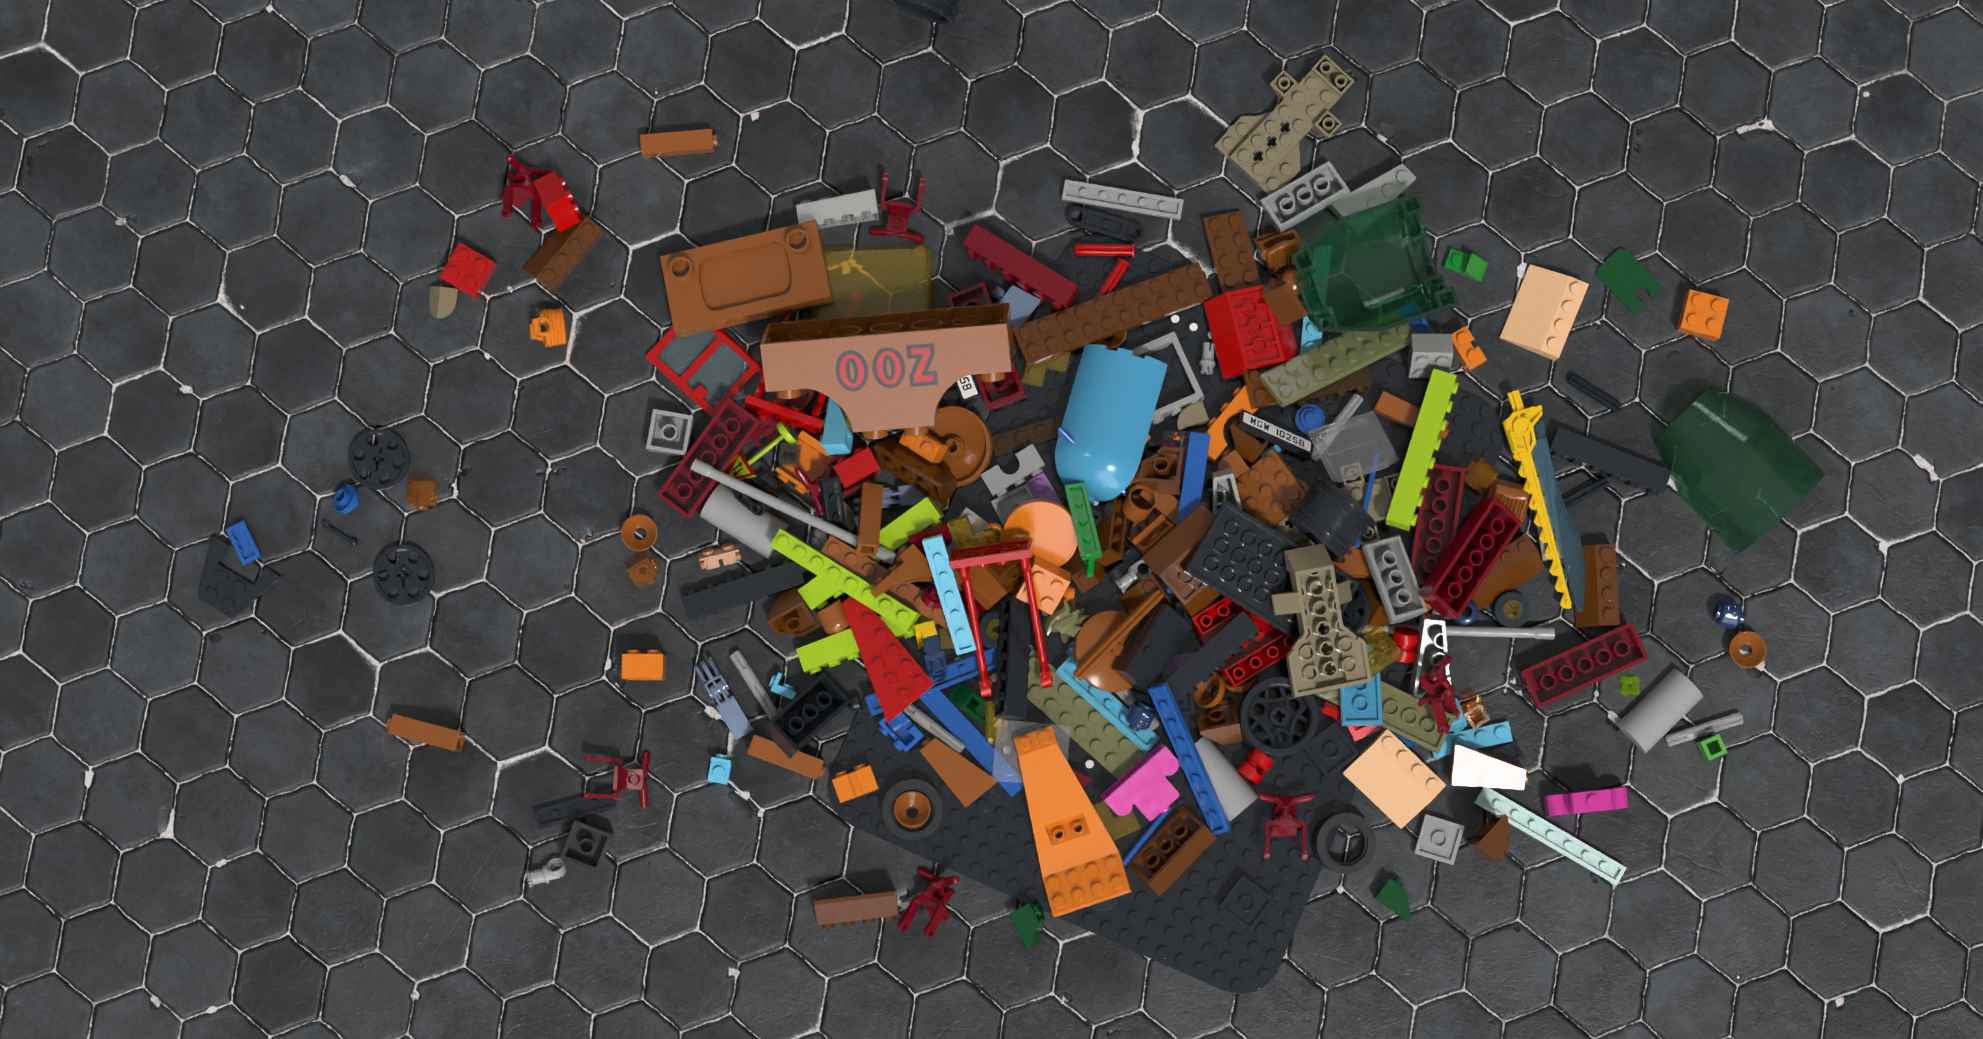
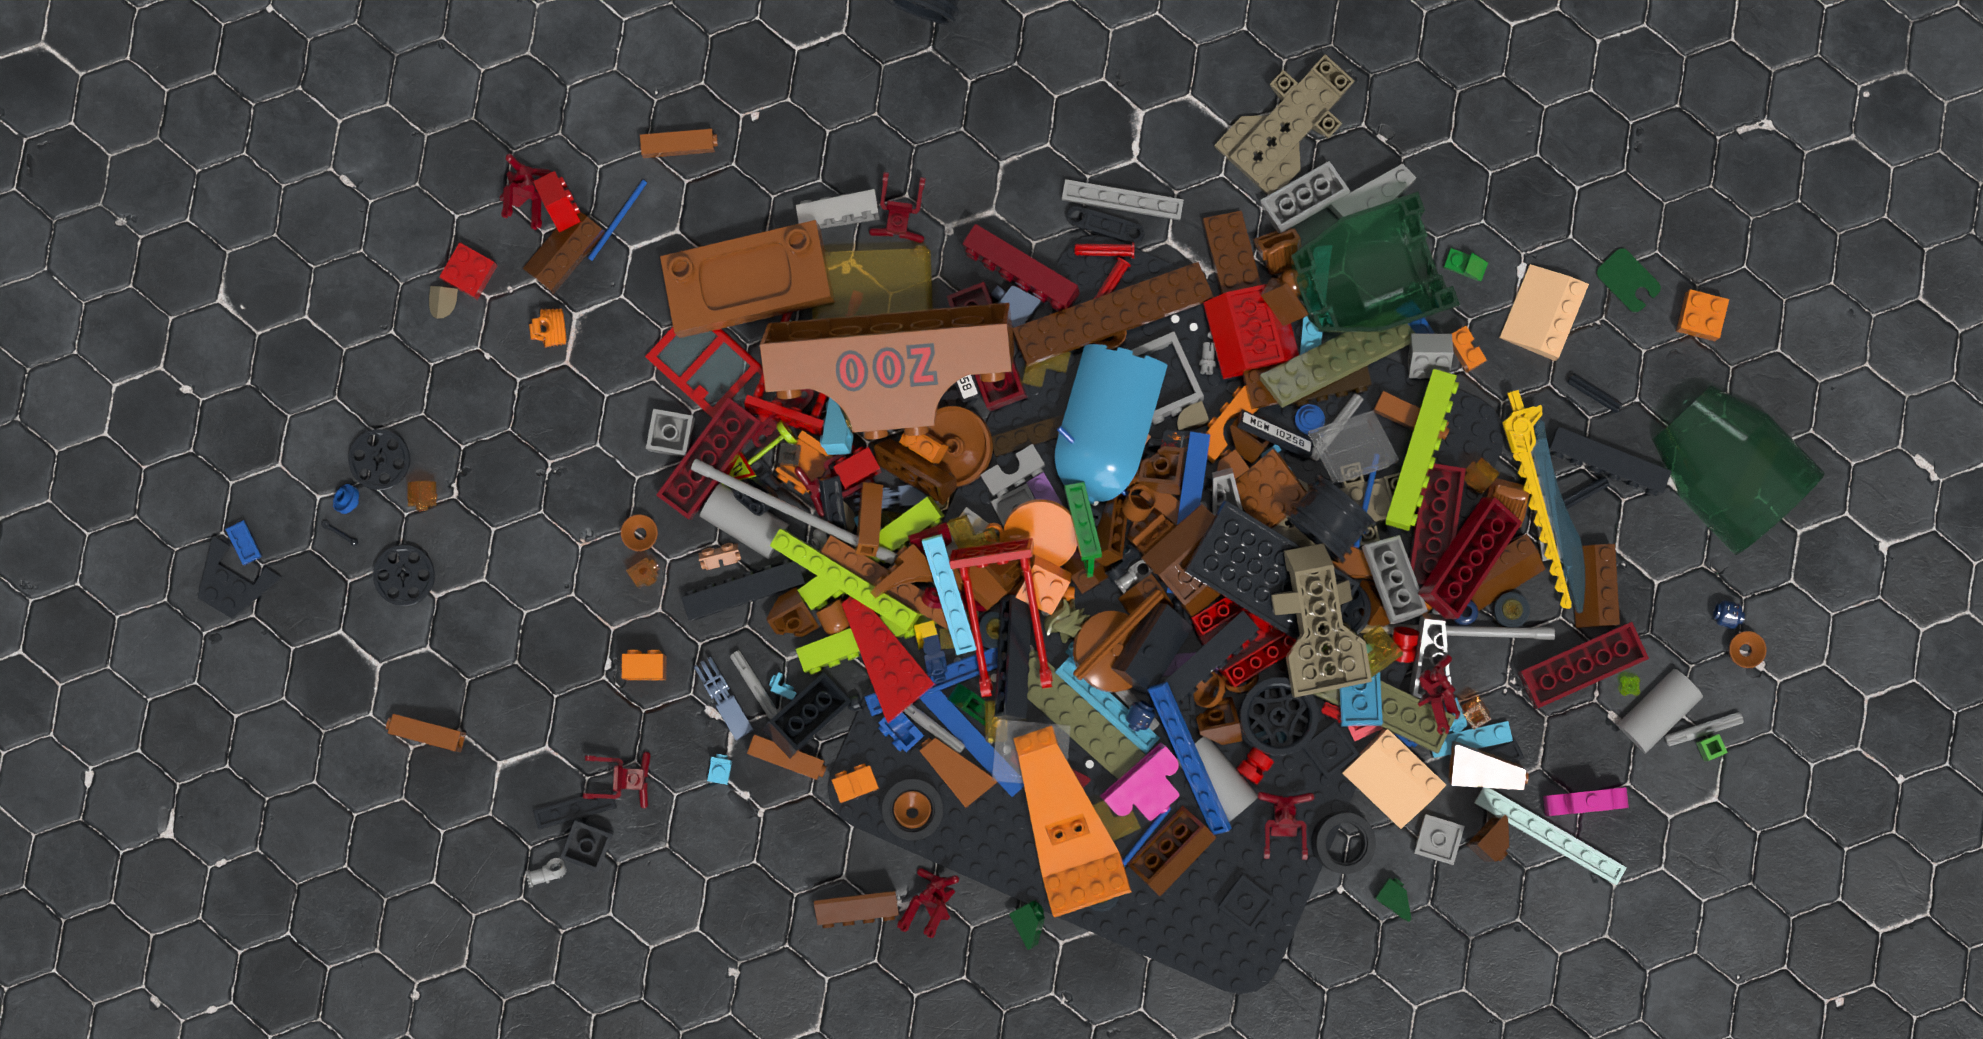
none -> blue axle [587,180,647,261]

